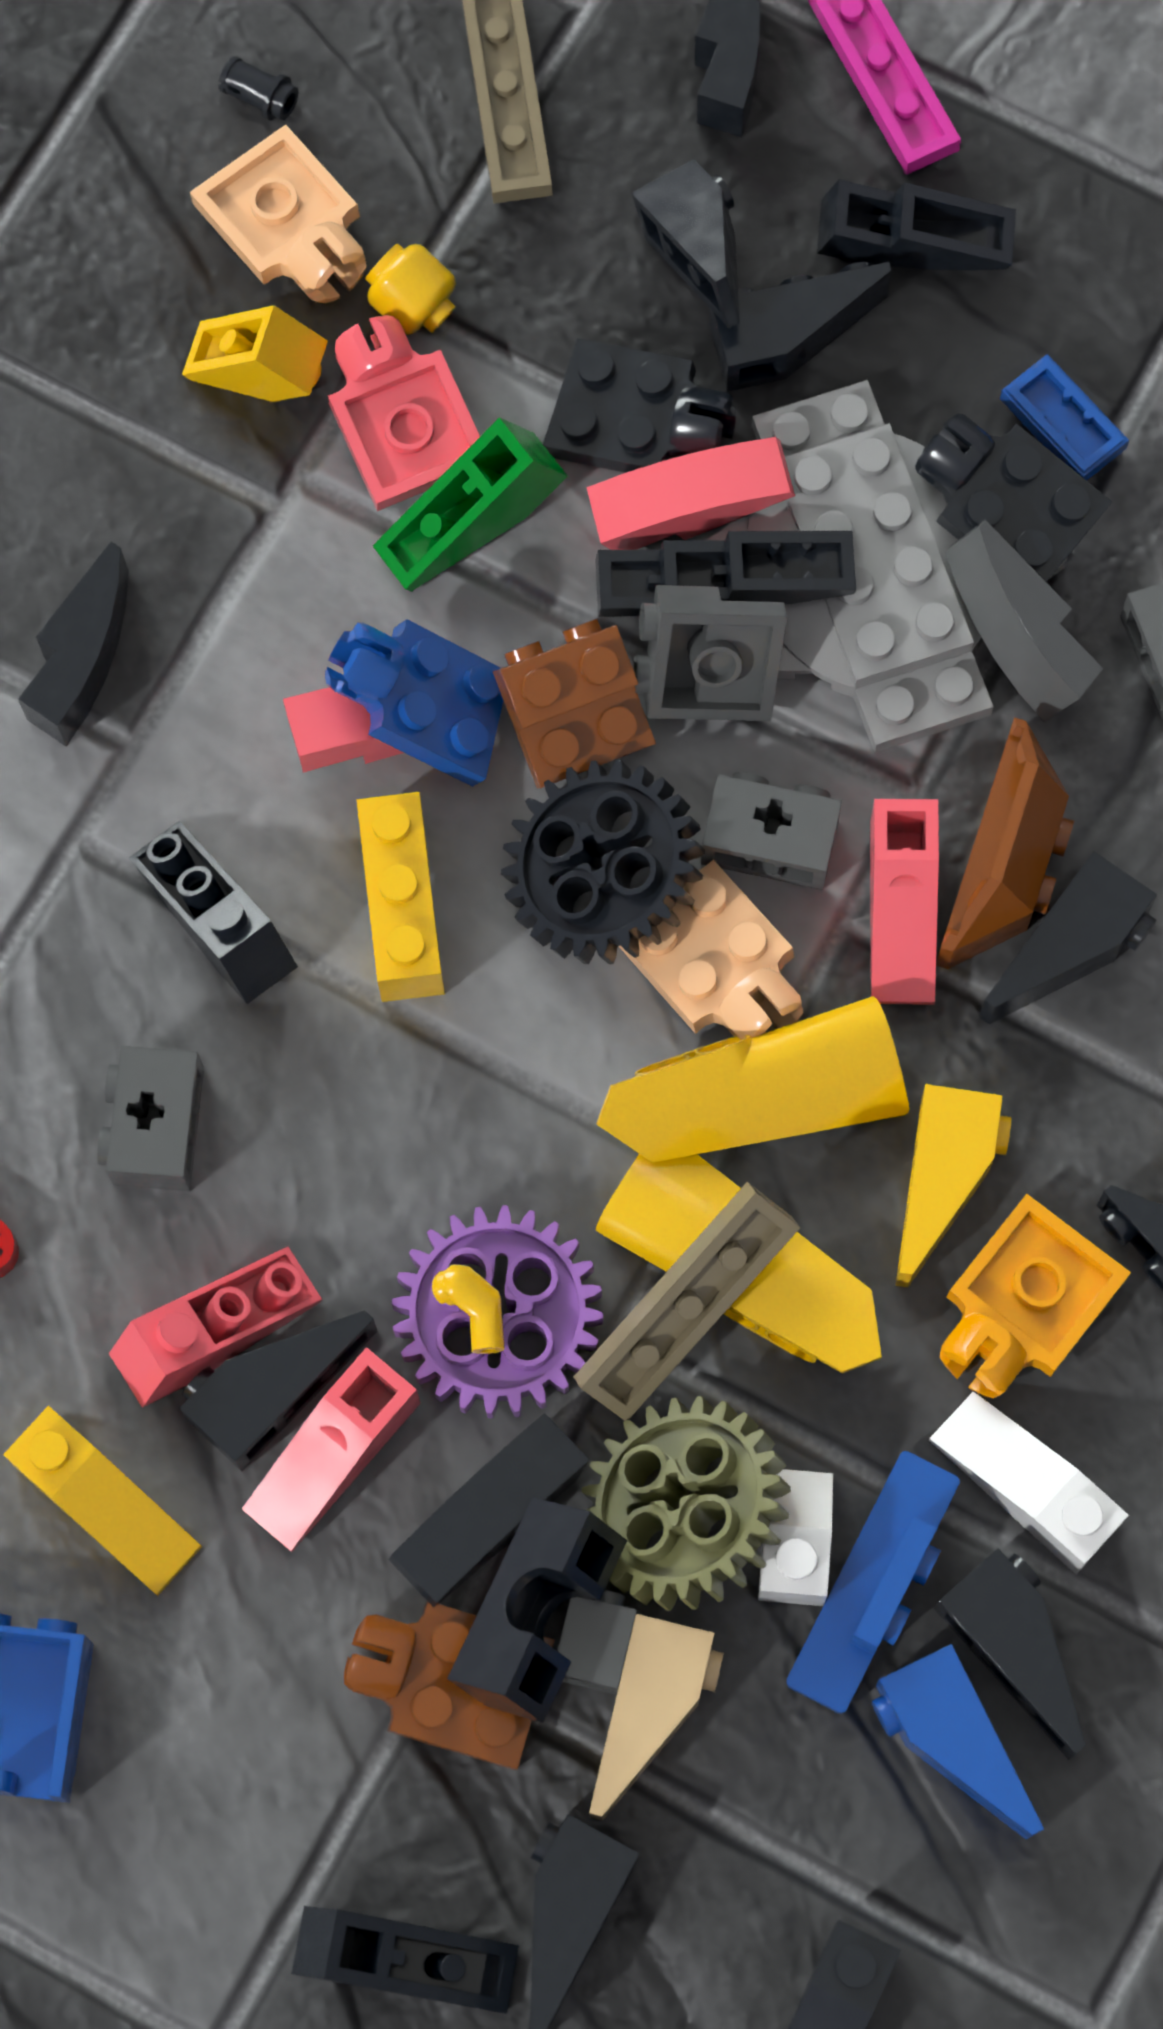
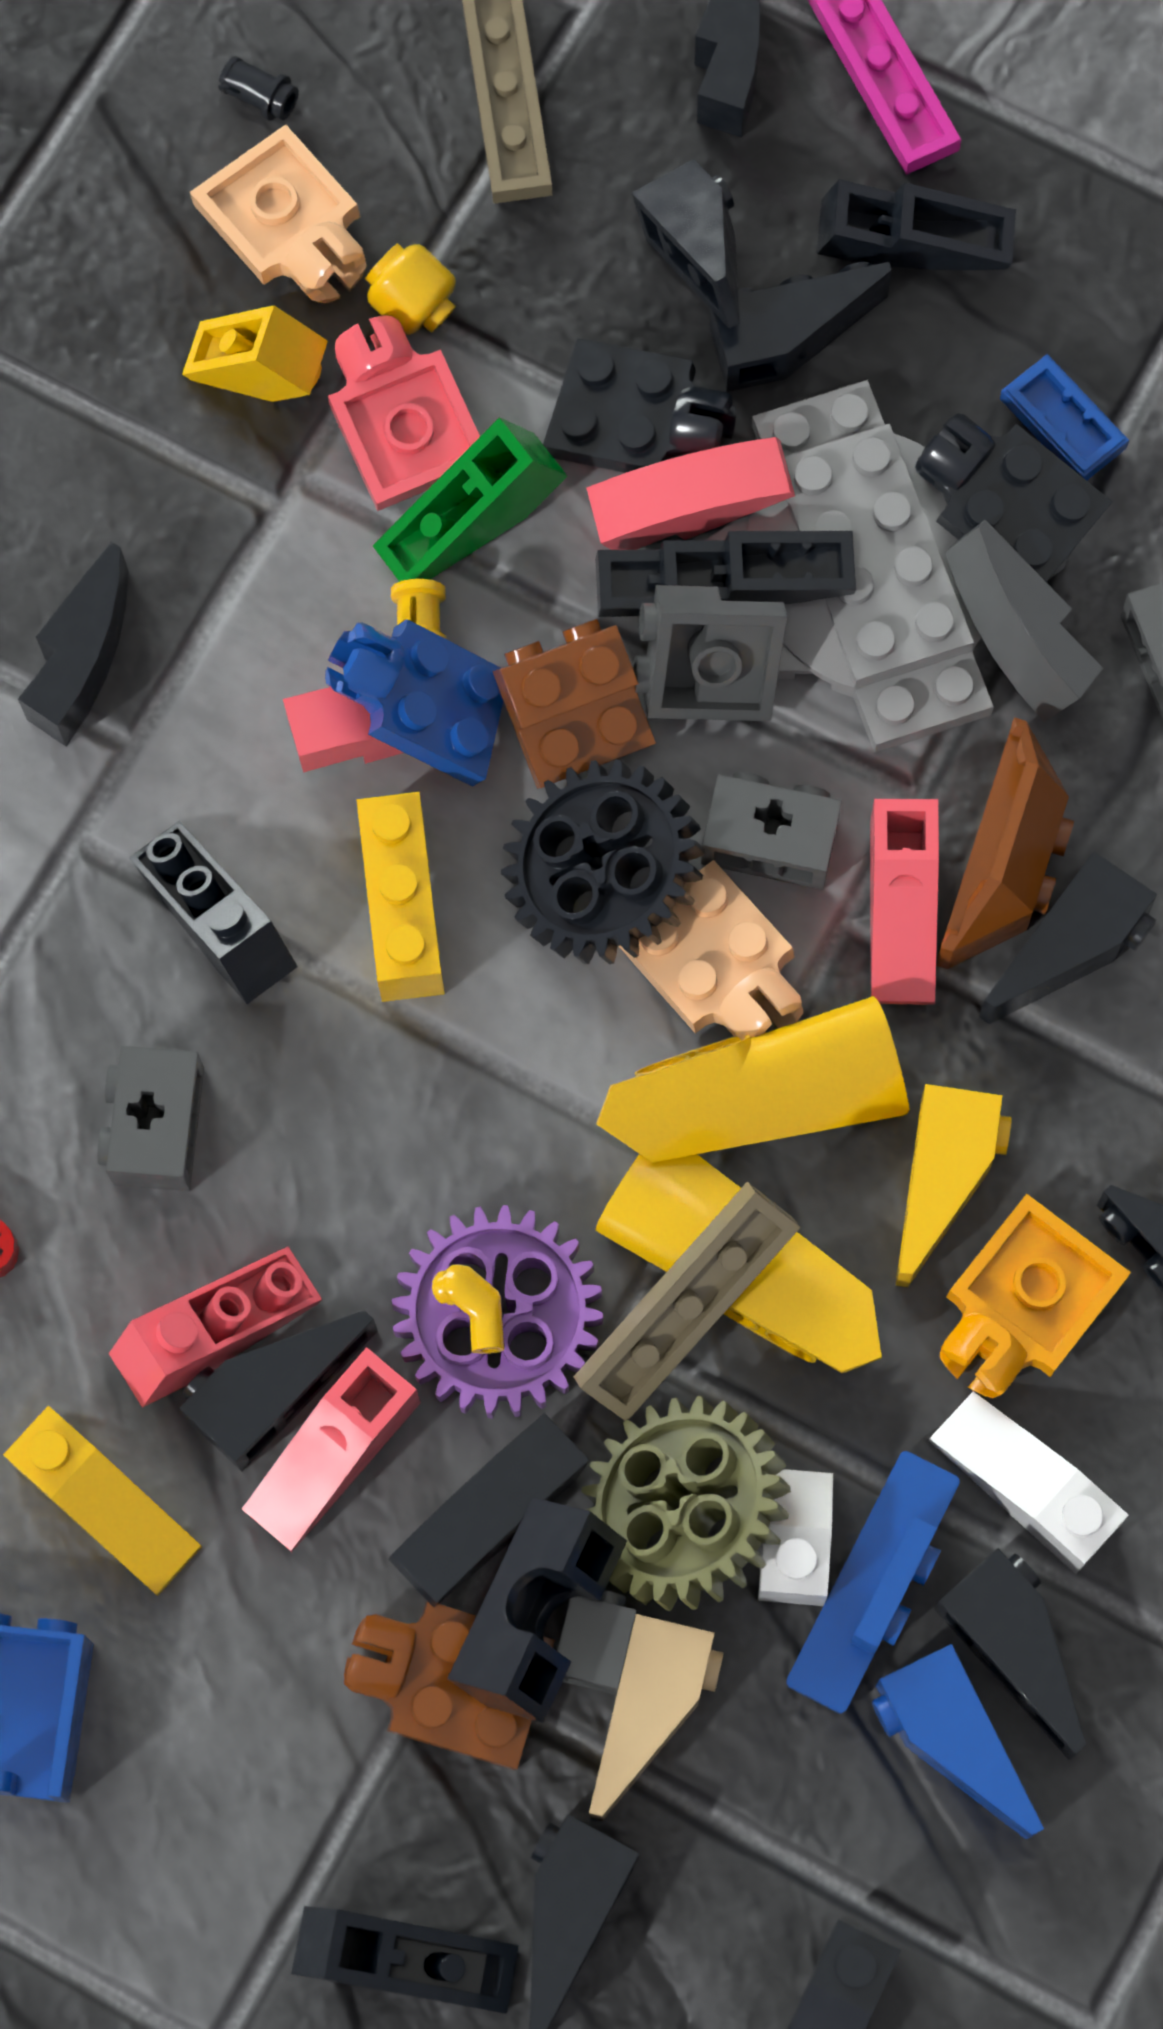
none -> yellow bush [391,579,446,639]

